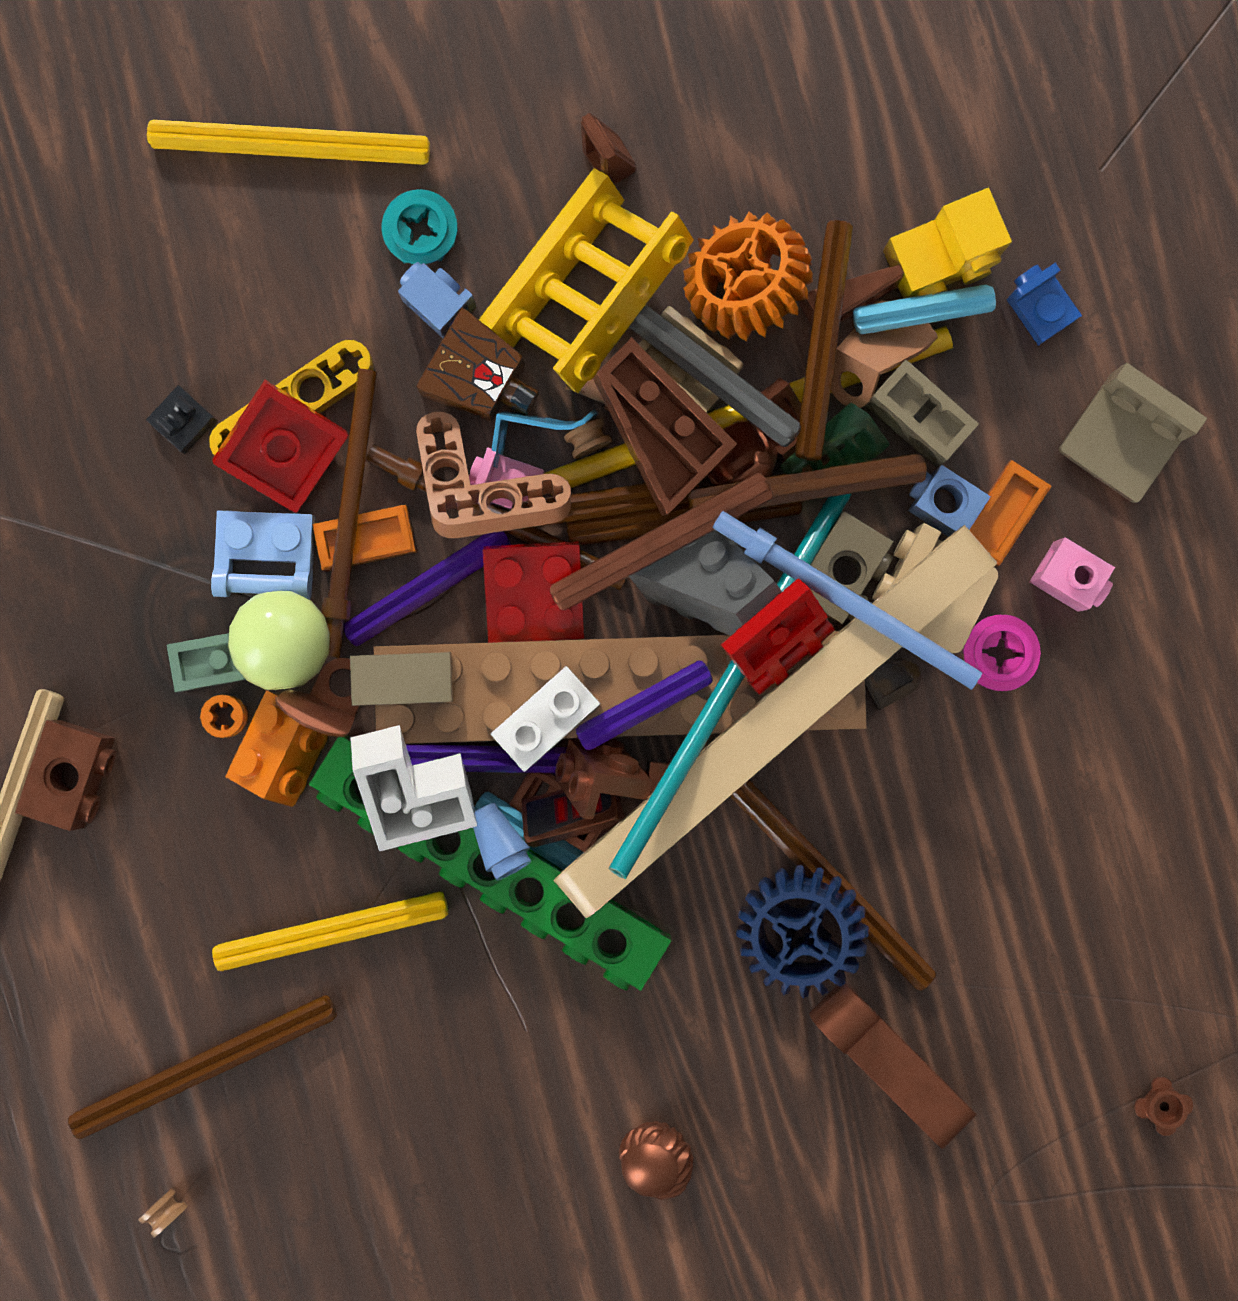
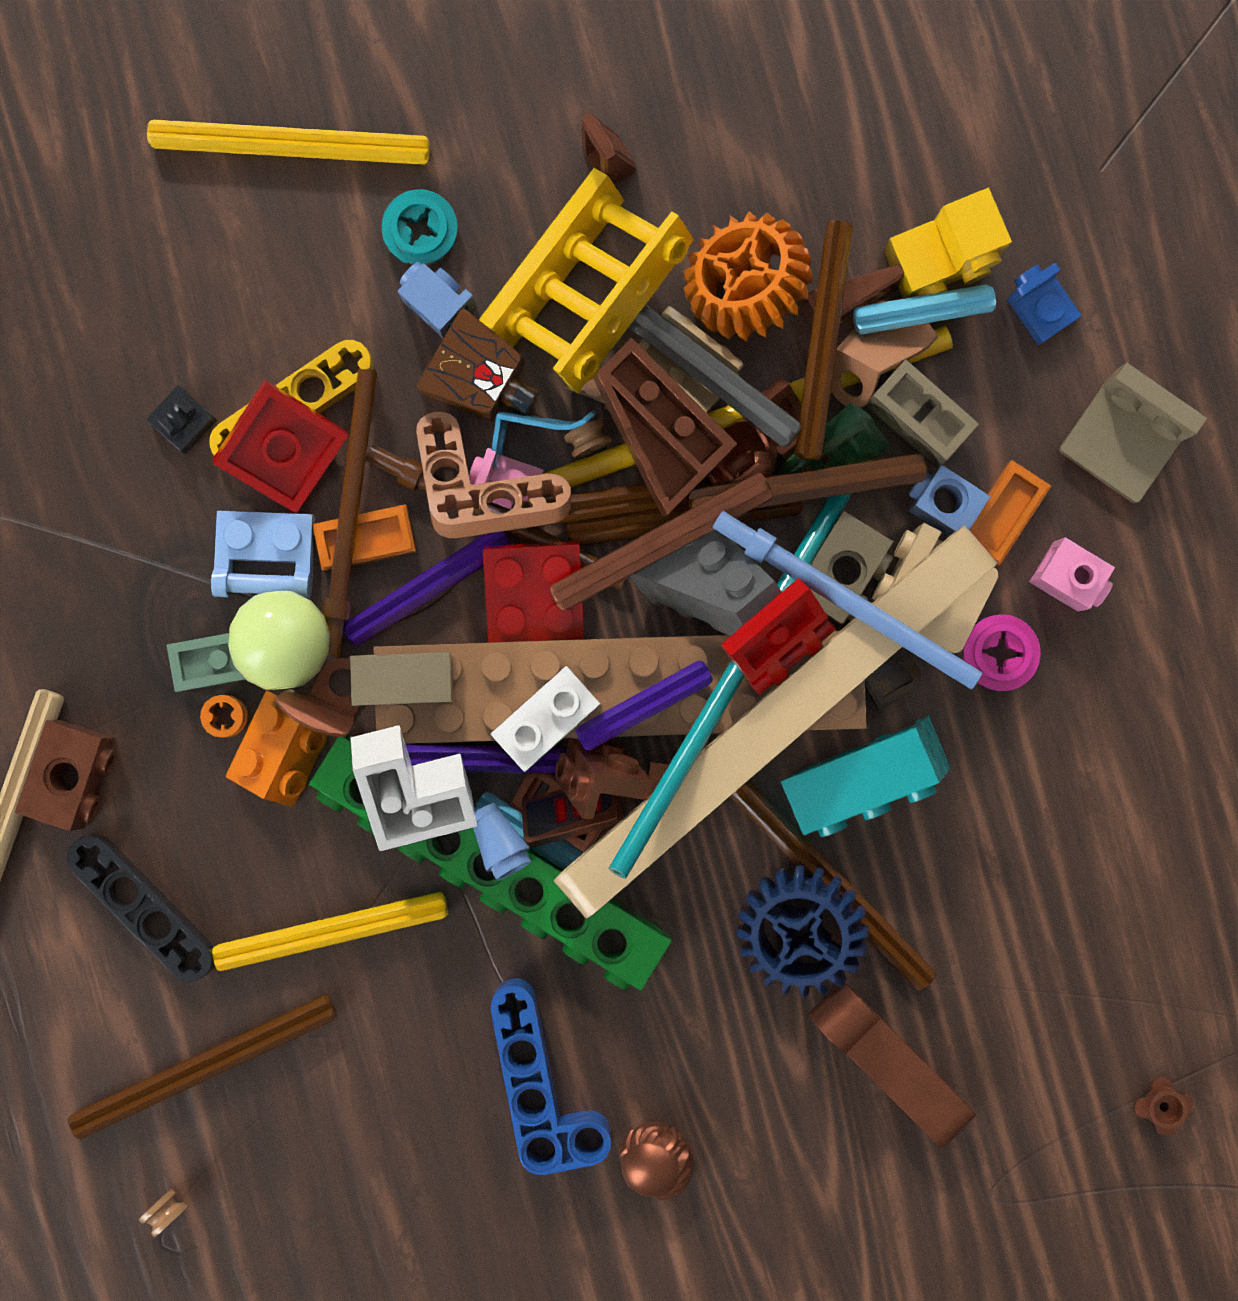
none -> black beam [67,834,215,982]
none -> blue beam [491,978,611,1175]
none -> teal wedge [781,715,951,837]

